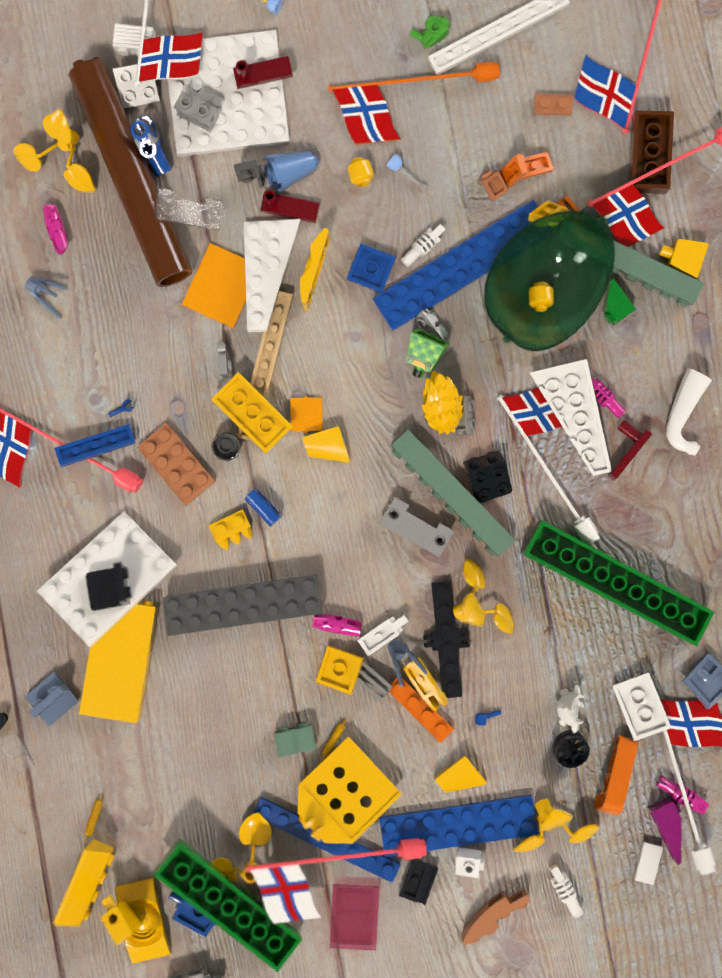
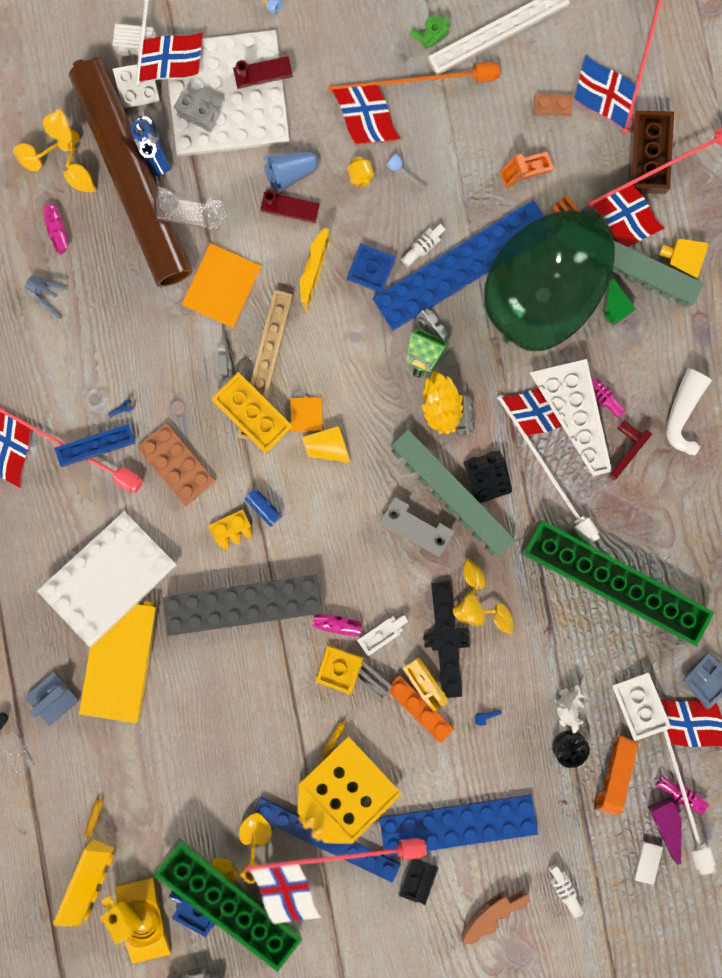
black bracket [86,562,132,611] -> none
dark grey hair [211,432,241,461] -> none
dark grey bracket [234,159,266,188] -> none
white wing [244,219,301,332] -> none
sand green brick [274,722,316,757] -> none
clear pink piece [329,884,379,951] -> none
sand blue plant [387,640,428,687] -> none
yellow slope [434,754,487,793] -> none
white brick [455,848,485,878] -> none
nougat bracket [477,169,509,201] -> none
yellow plant [512,799,600,852] -> none
yellow plate [528,200,571,227] -> none
yellow head [529,282,554,312] -> none

